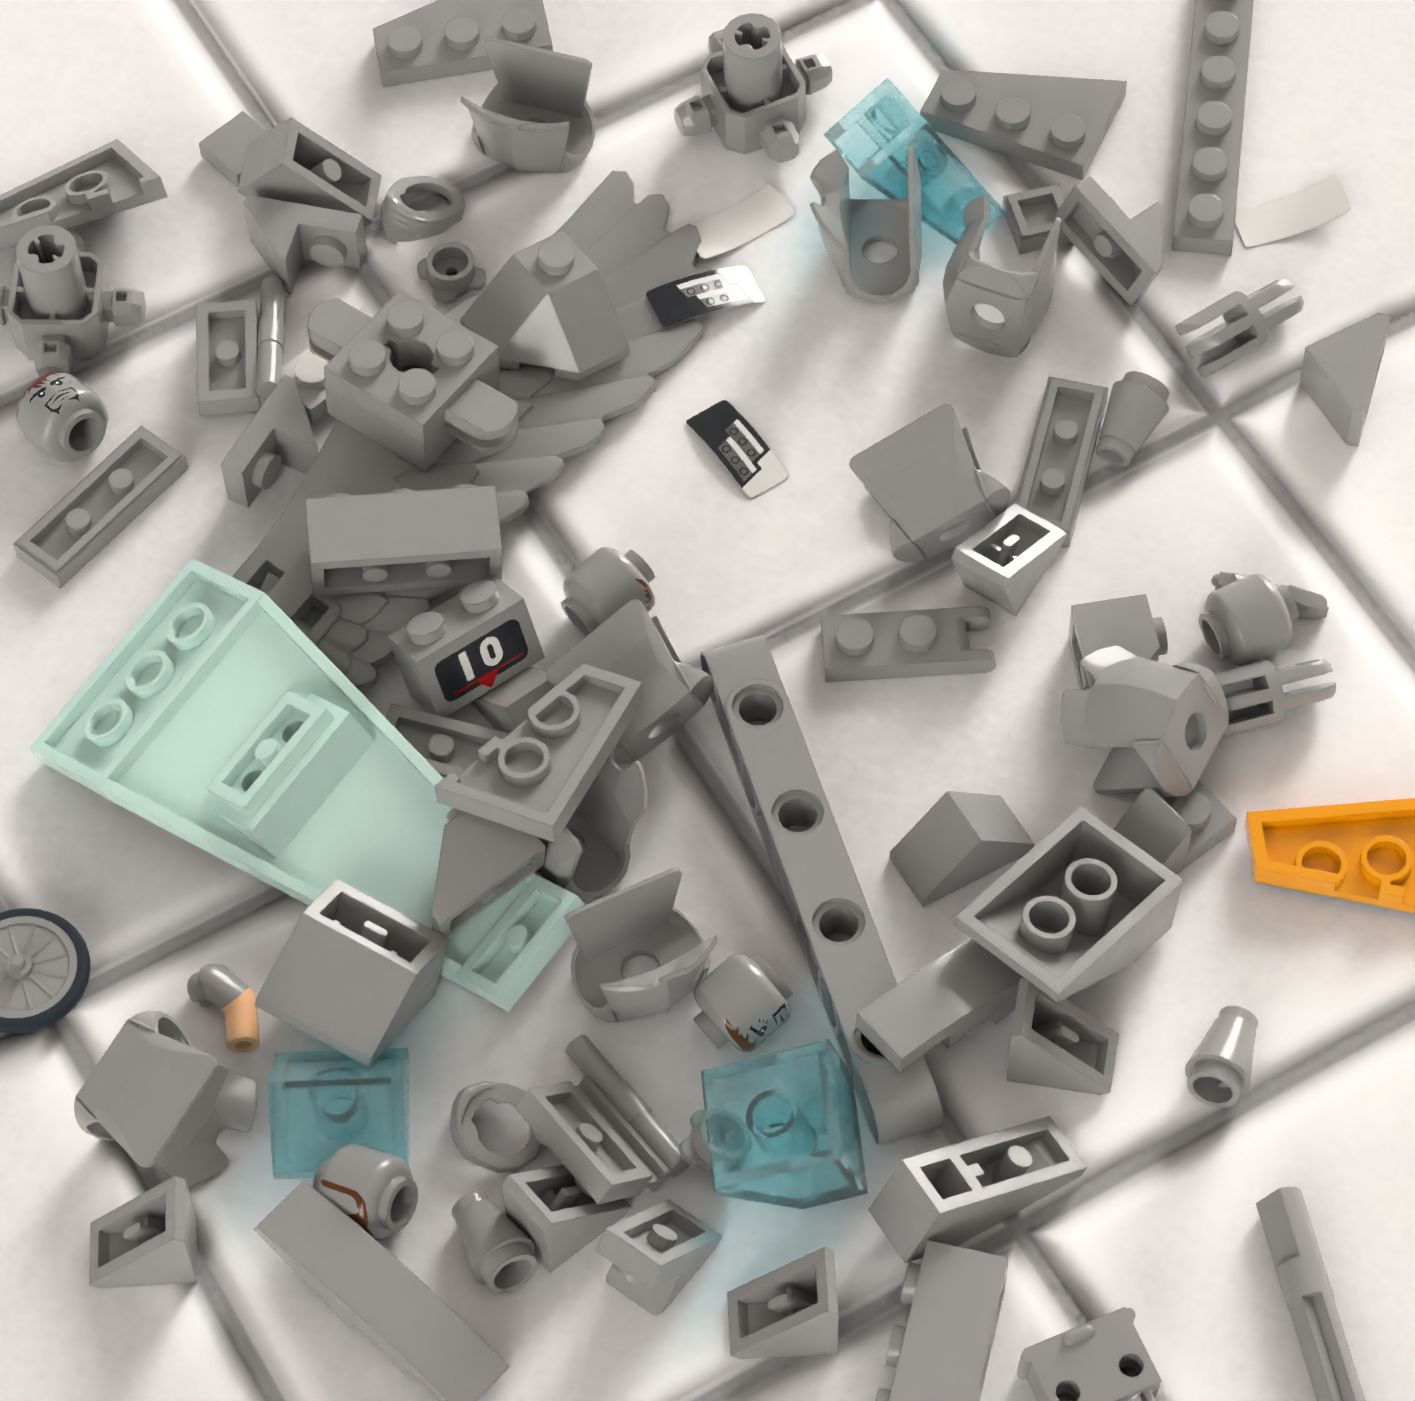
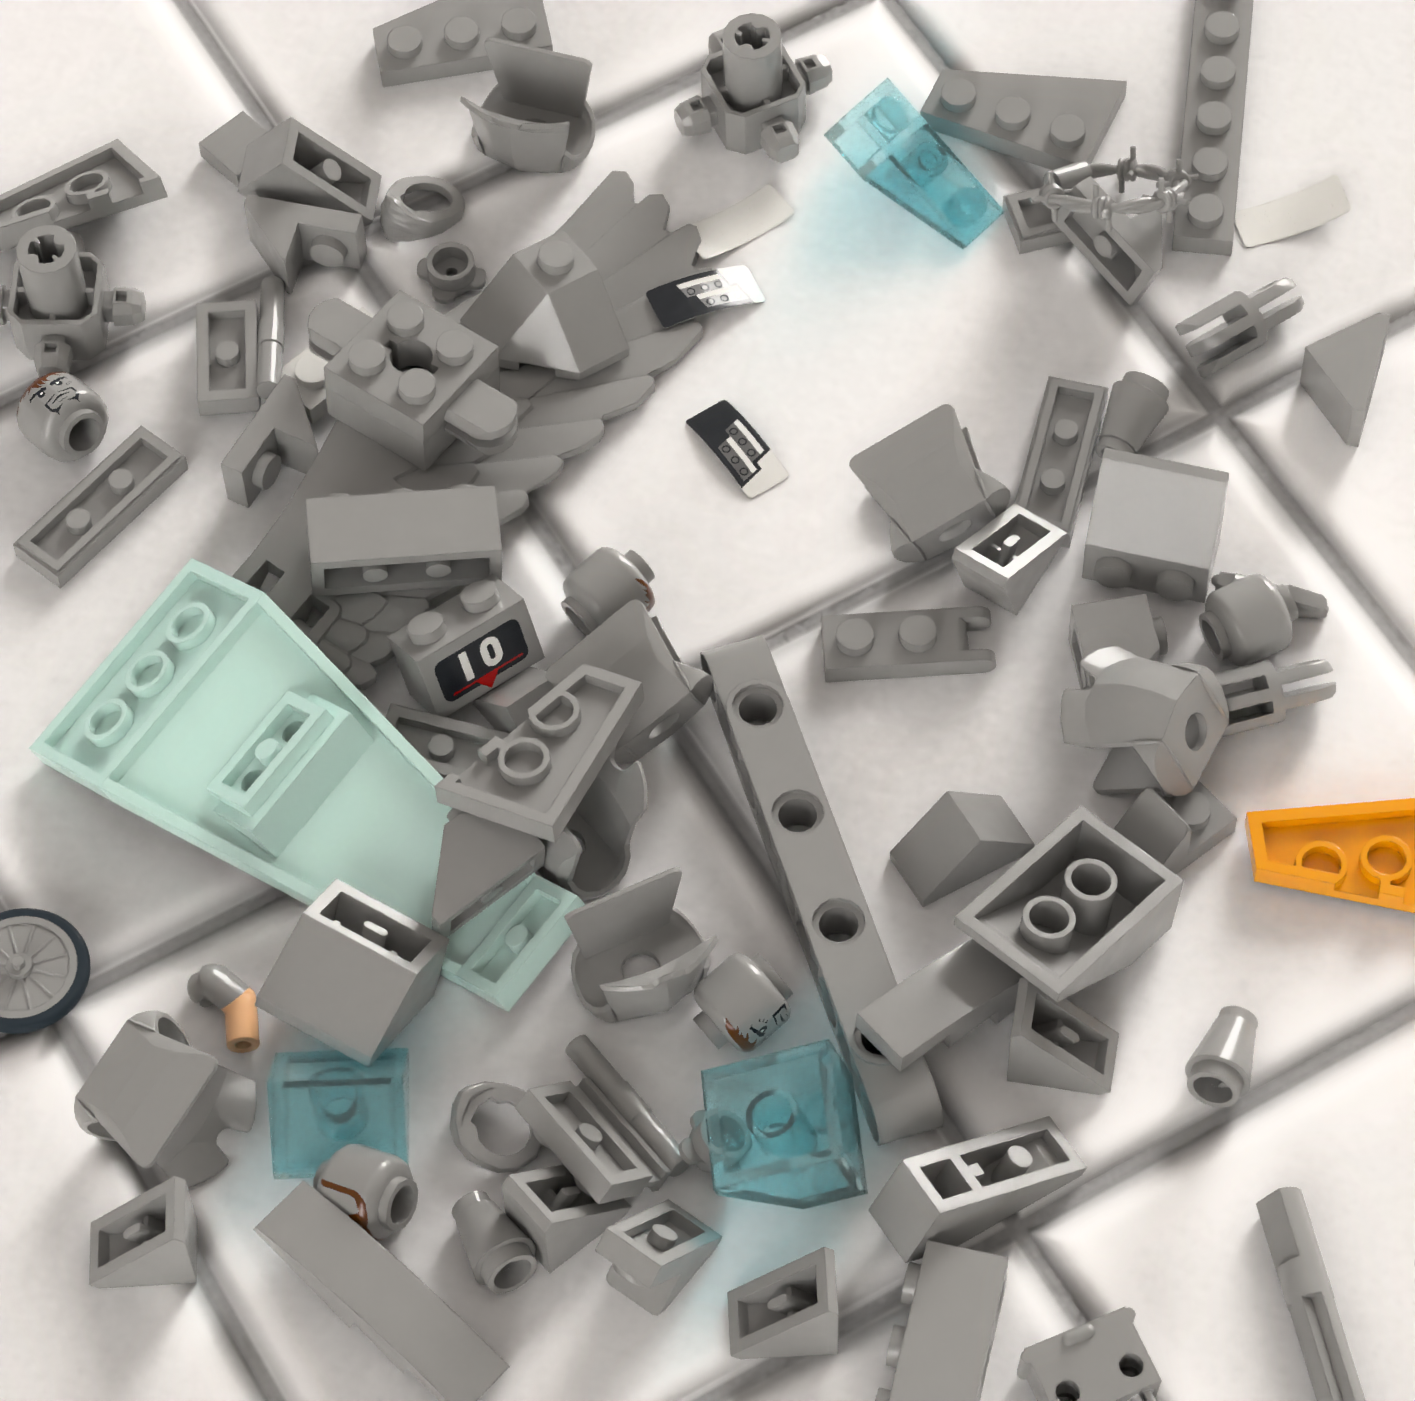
light grey piece [810,147,922,301] -> none
light grey piece [943,196,1062,358] -> none
none -> light grey piece [1030,146,1199,232]
none -> light grey slope [1082,447,1229,603]

